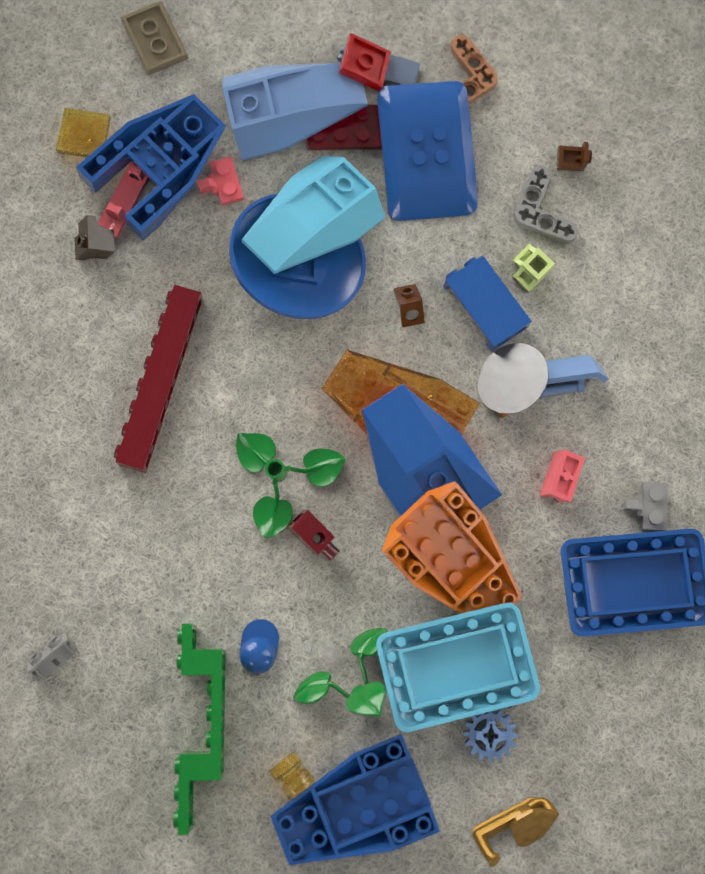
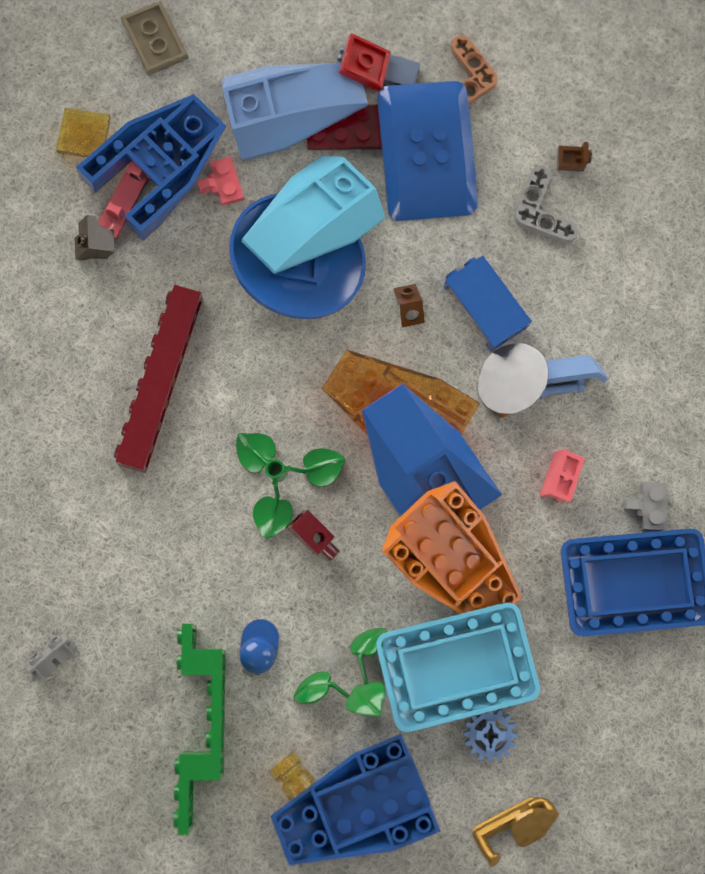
yellowish green brick [513,244,555,293] -> none

